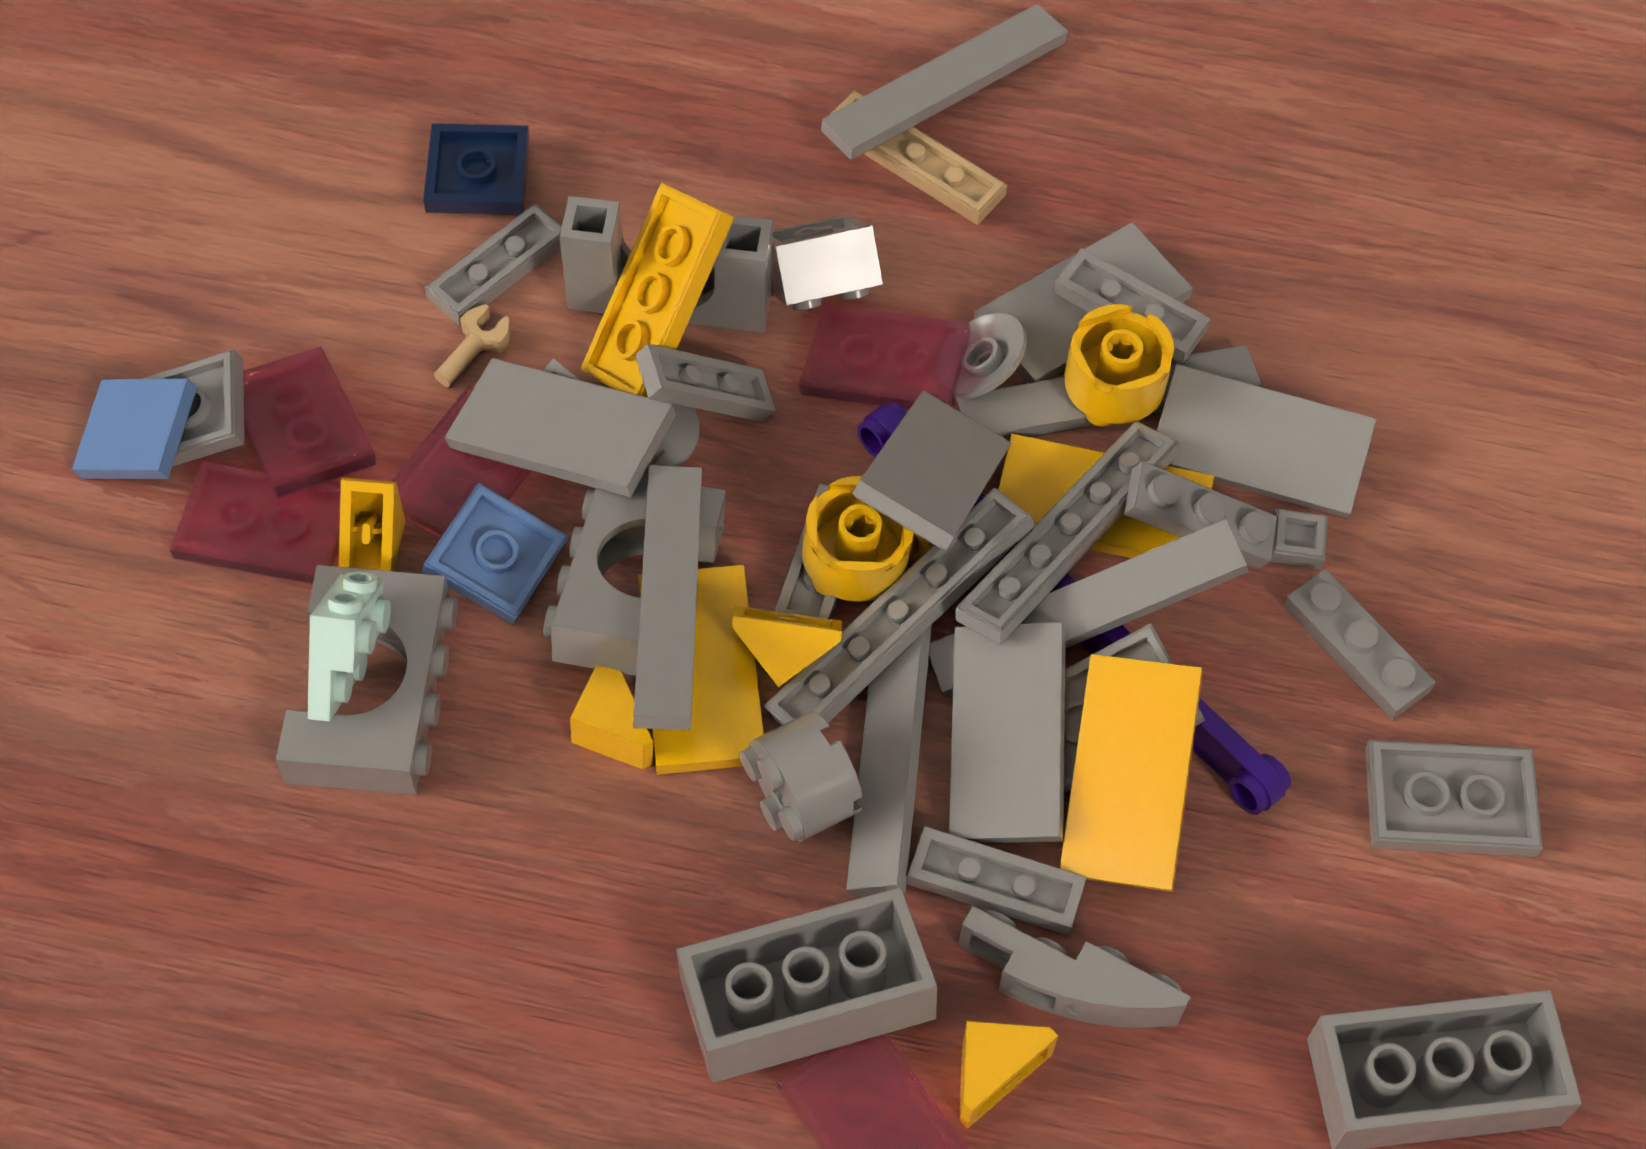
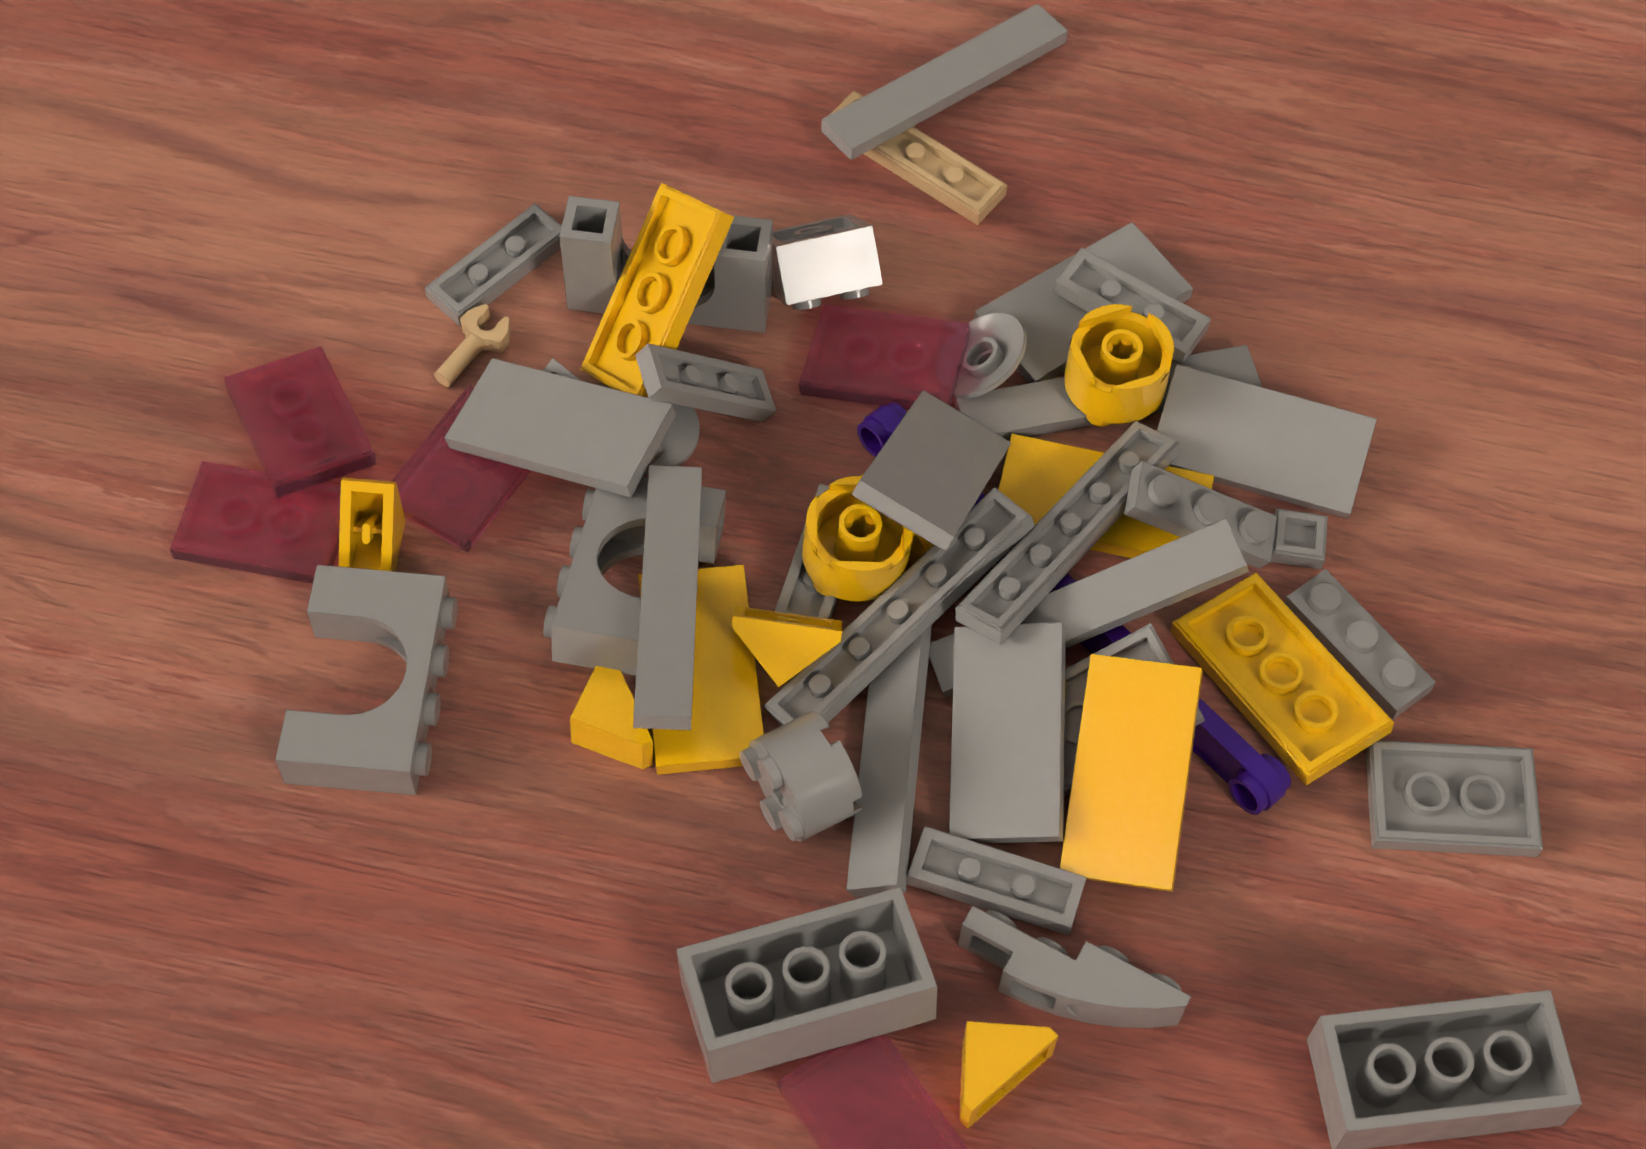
medium blue tile [71,378,197,479] -> none
light grey tile [144,349,245,467] -> none
light aqua plate [307,571,391,722] -> none
medium blue tile [422,483,569,626] -> none
dark blue plate [423,123,530,215] -> none
none -> yellow tile [1171,573,1394,786]

